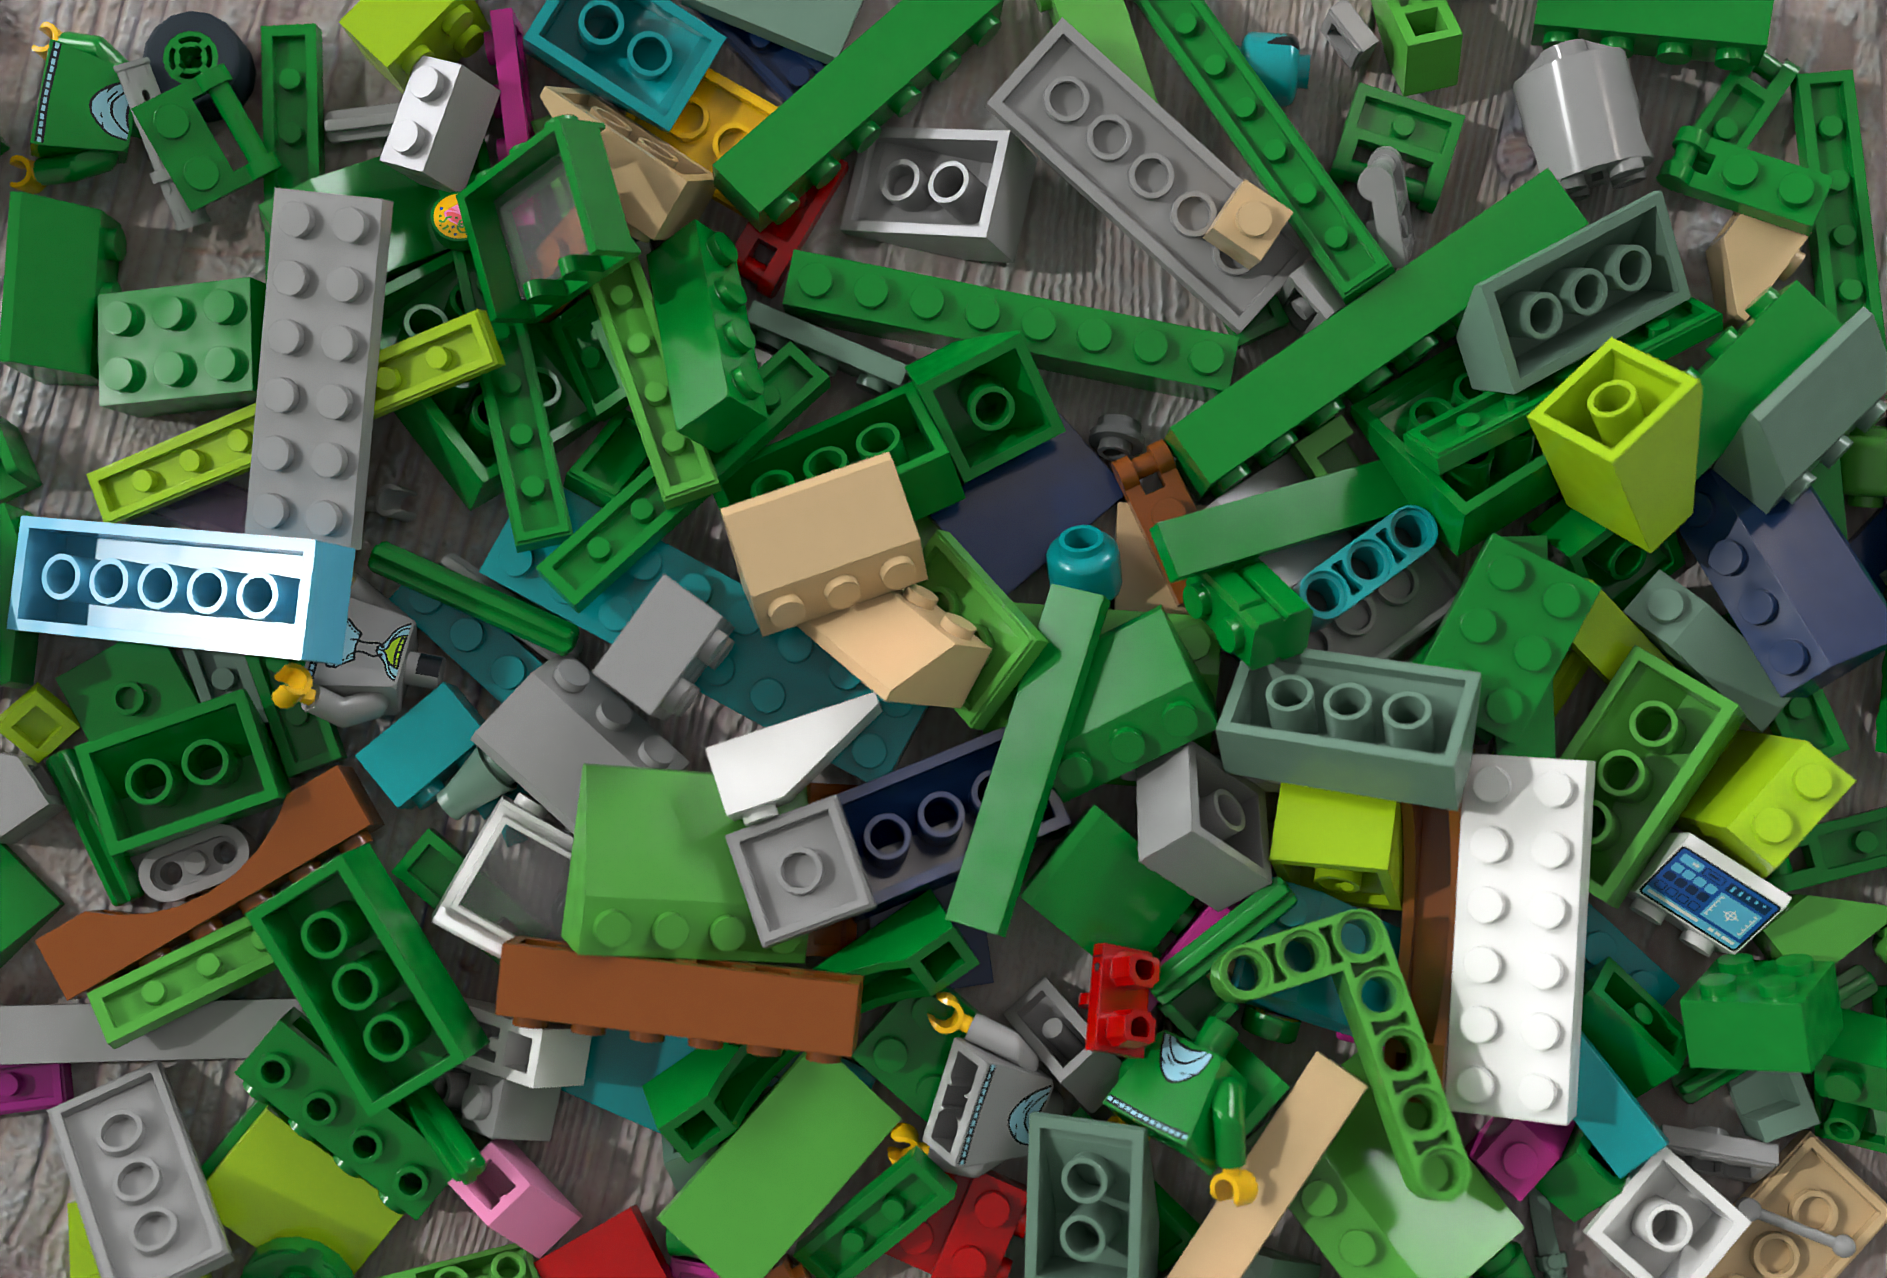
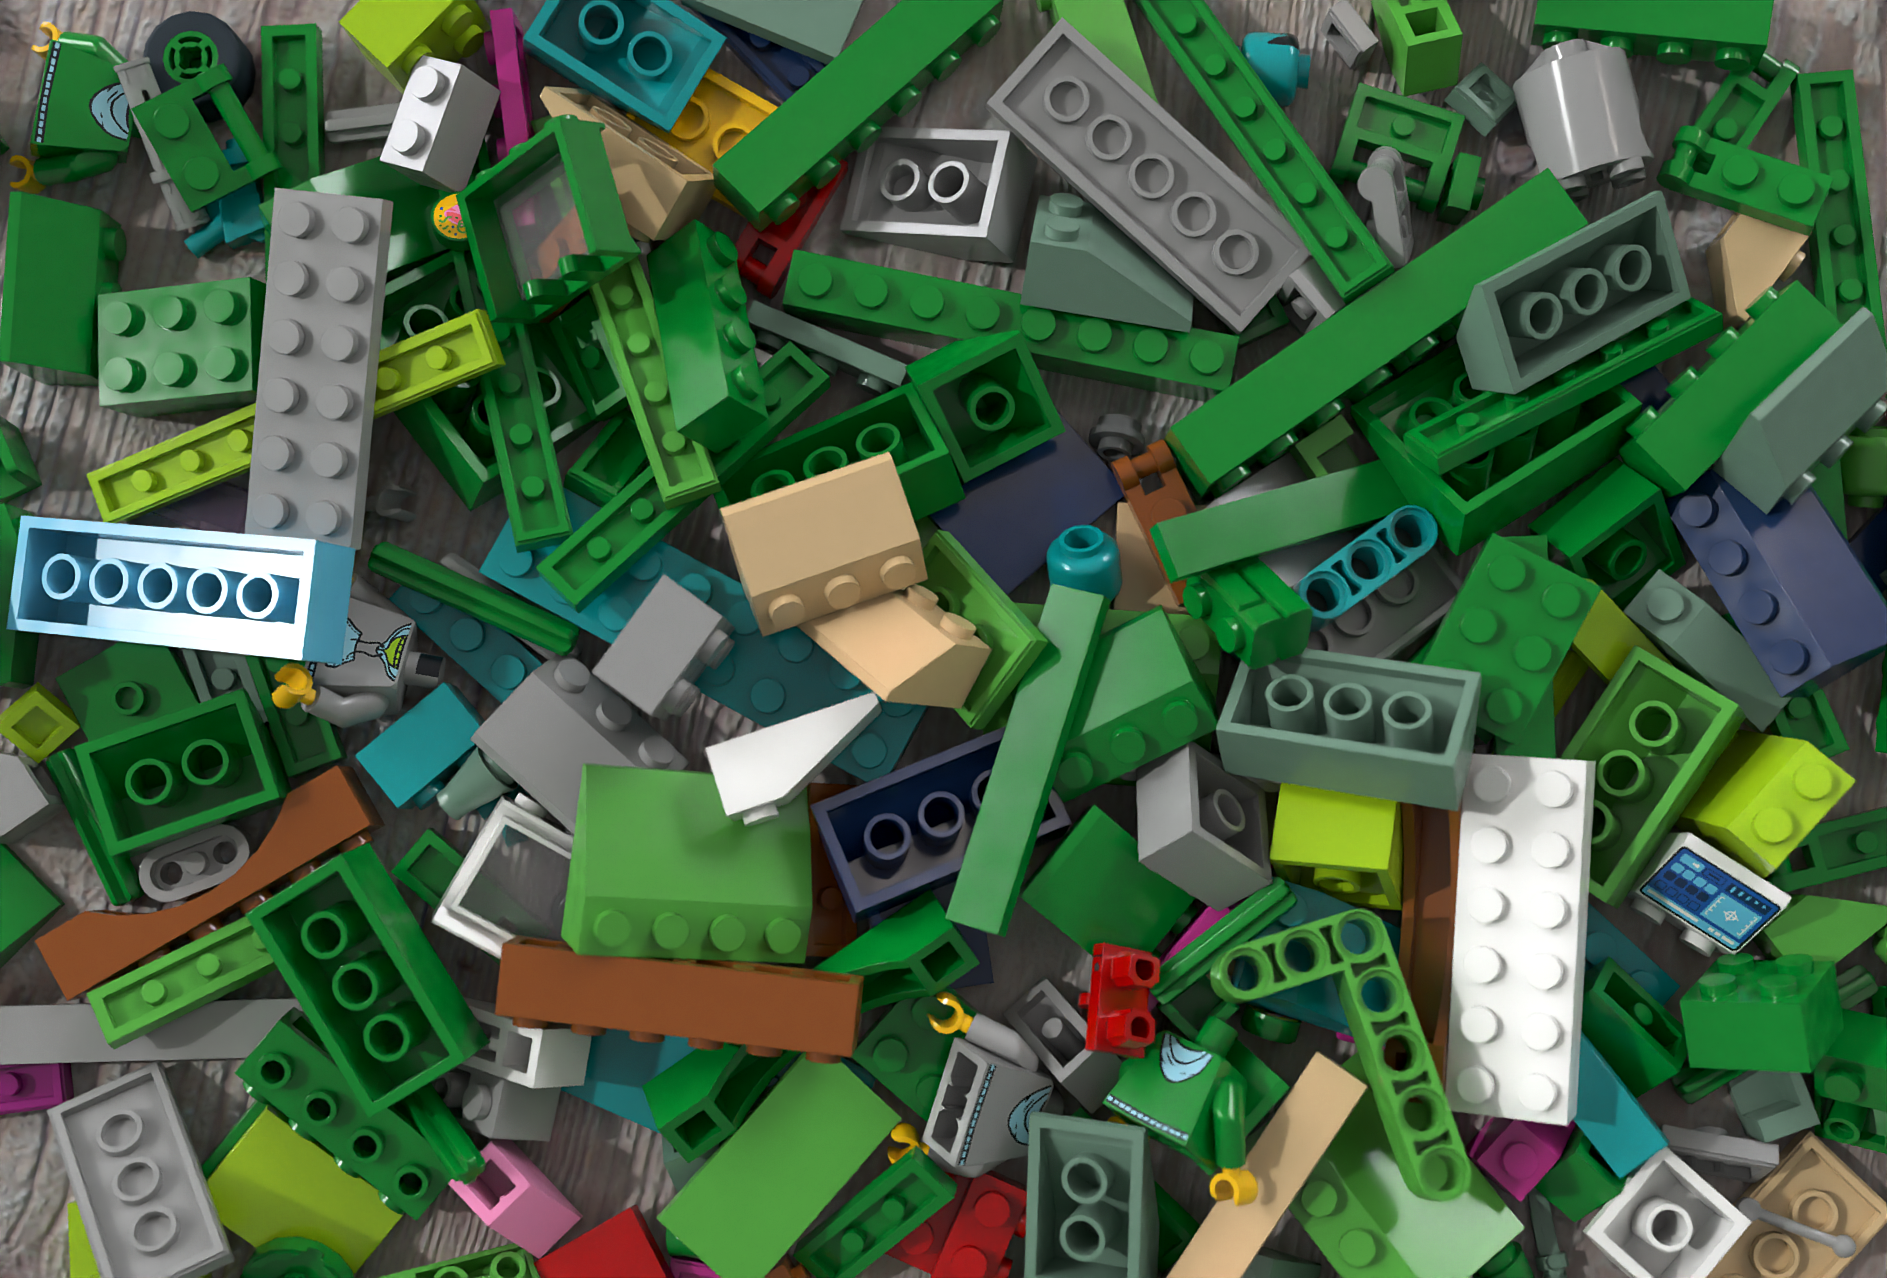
light grey tile [725,794,877,949] -> none
tan brick [1203,179,1293,270] -> none
lime slope [1527,337,1703,553] -> none
none -> teal piece [184,138,265,259]
none -> sand green slope [1020,193,1193,333]
none -> green plate [1436,152,1486,226]
none -> sand green tile [1444,62,1517,137]

